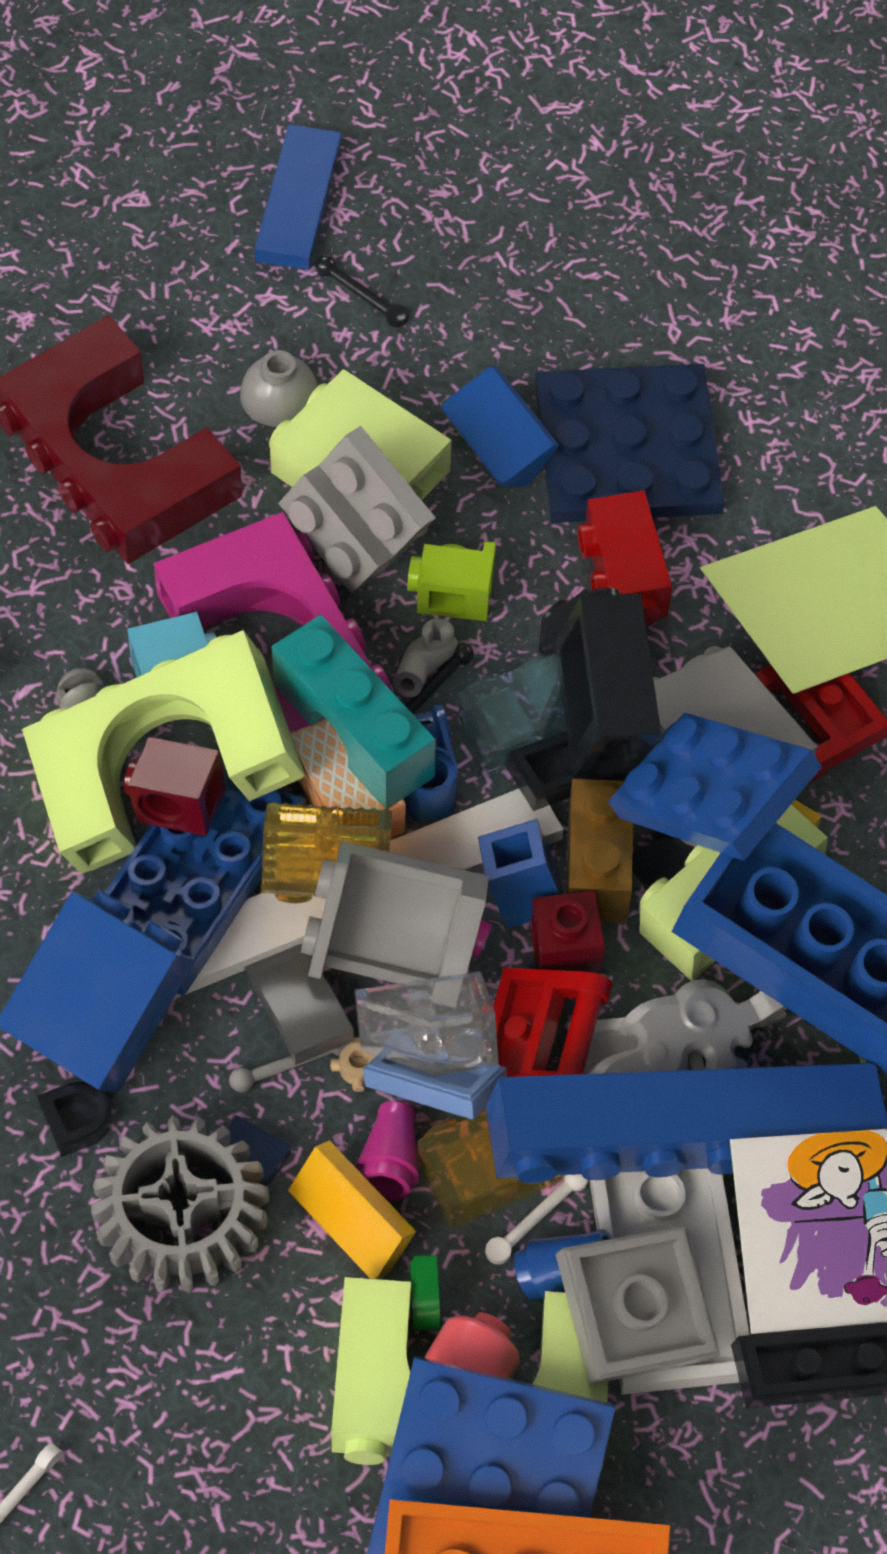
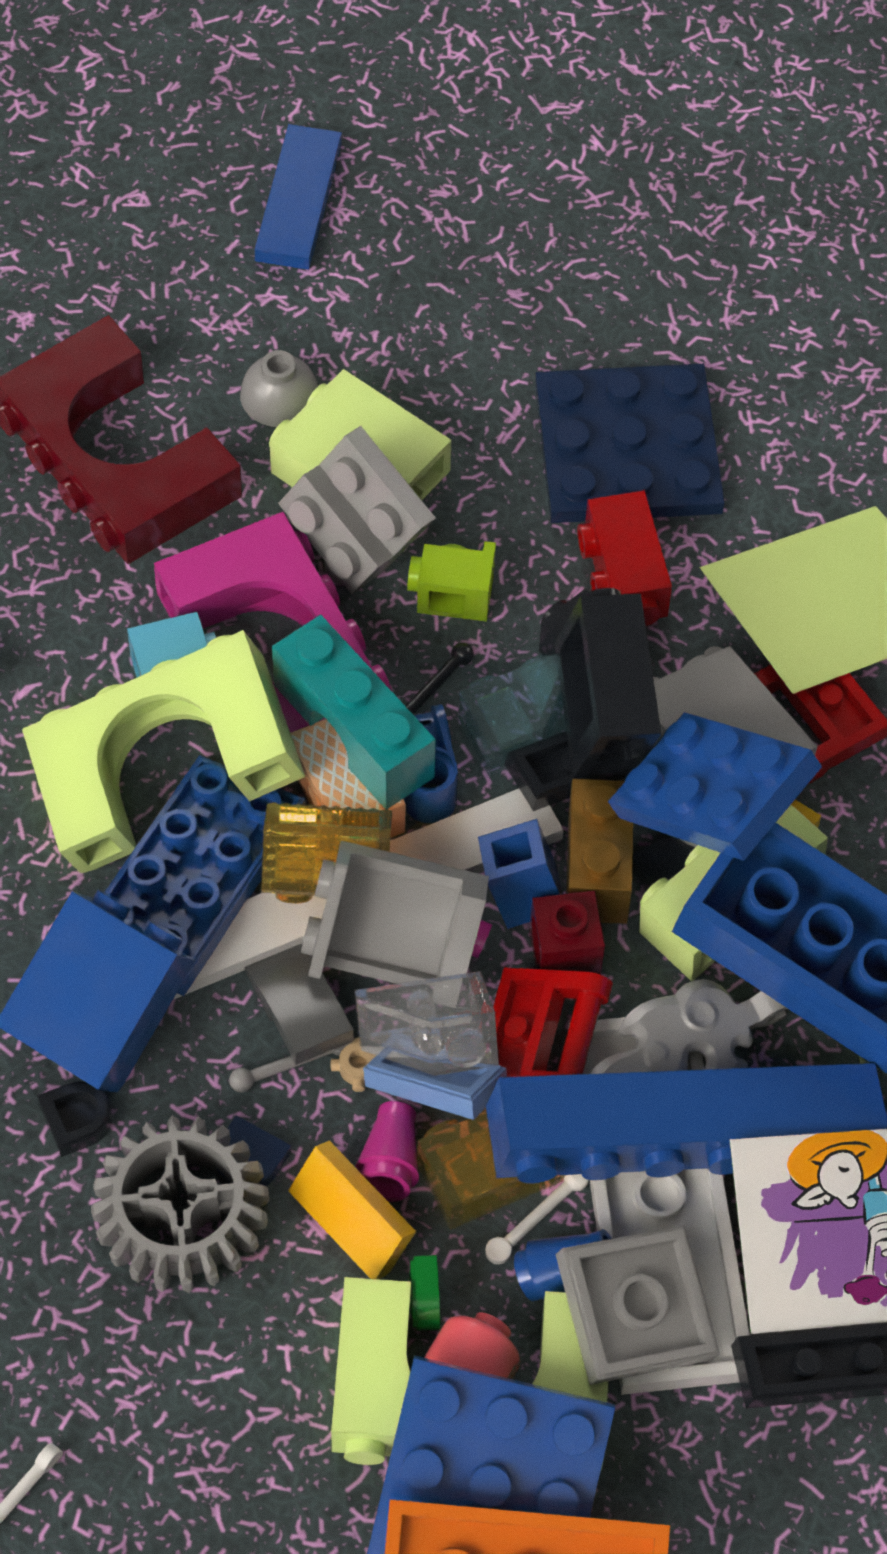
light grey hinge [57,668,104,709] -> none
dark red brick [124,737,226,836] -> none
black hinge [315,255,409,327] -> none
light grey arm [393,618,457,697] -> none
blue slope [441,366,559,487] -> none

